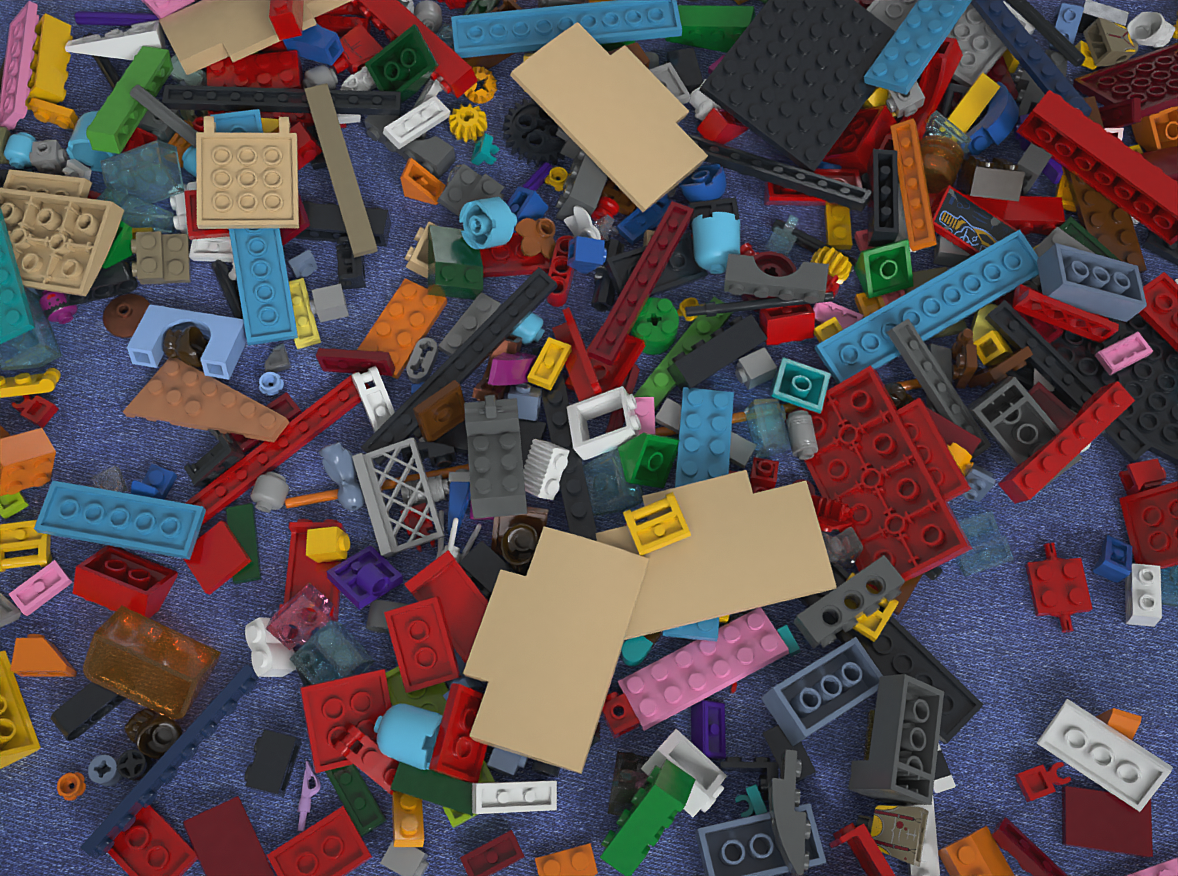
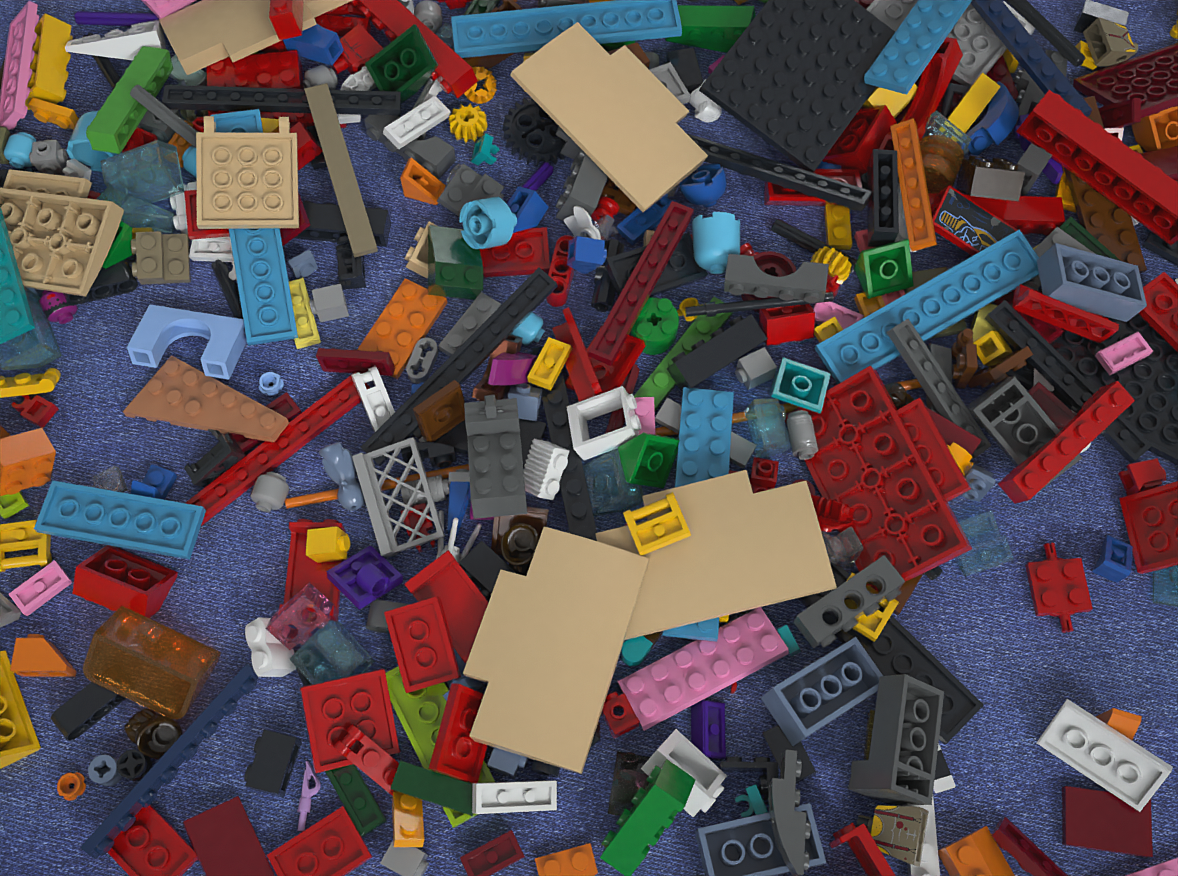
copper dish [103,294,150,338] -> none
dark brown hair [163,326,208,368] -> none
red tile [183,520,251,595] -> none
dark green tile [226,503,262,584] -> none
flat silver tile [265,343,291,373] -> none
medium azure cylinder [374,703,443,770] -> none
dark orange plate [514,218,556,259] -> none
yellow plate [545,167,570,191] -> none
black hinge [688,197,740,229] -> none
red slope [697,108,749,145] -> none
clear light blue plate [765,215,799,257] -> none
light grey brick [886,81,925,118] -> none
light grey brick [933,235,971,267] -> none
red plate [1014,762,1071,802] -> none
medium blue bracket [1049,3,1084,50] -> none
white brick [1125,564,1162,627] -> none
white hair [1126,12,1176,49] -> none

